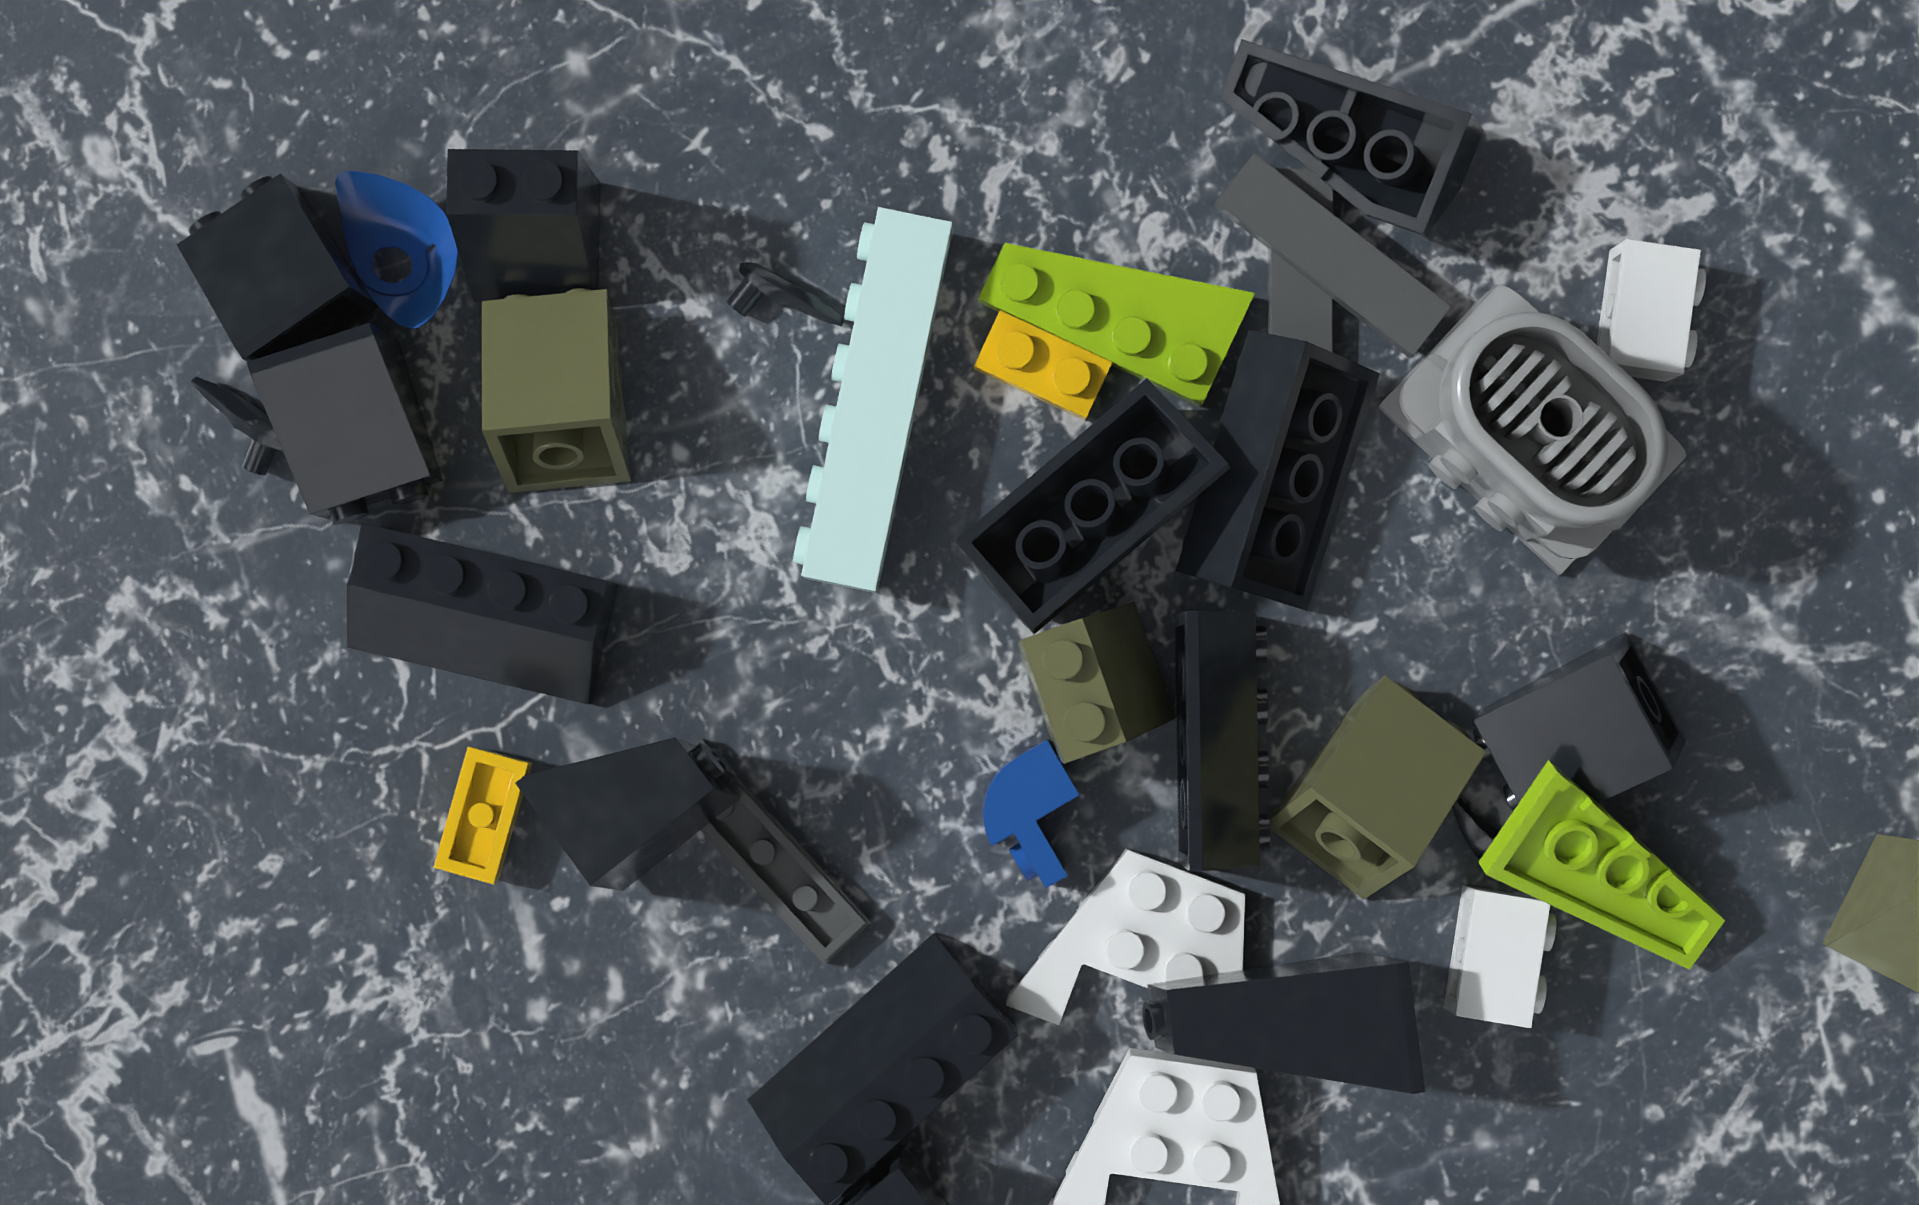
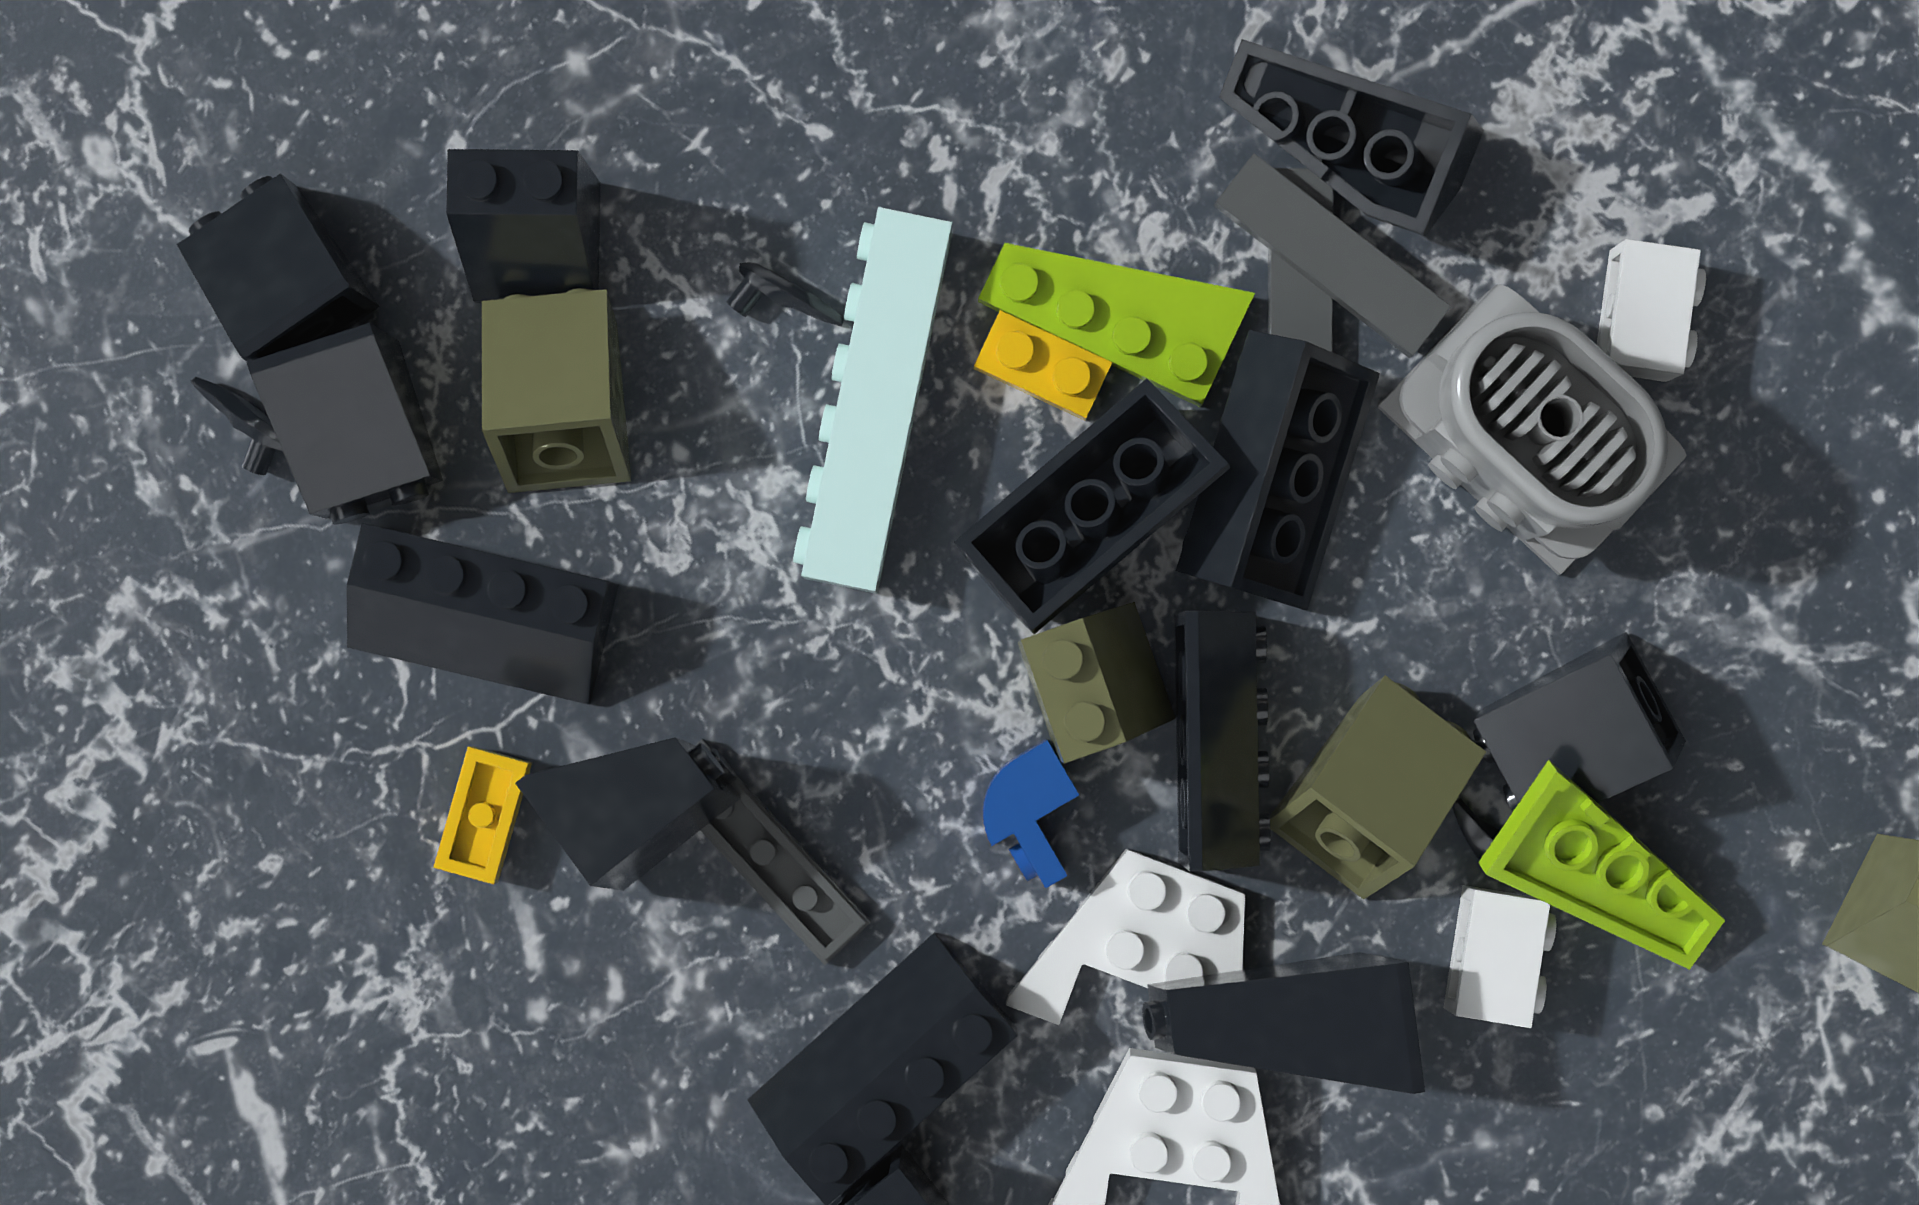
blue piece [335,171,458,329] -> none

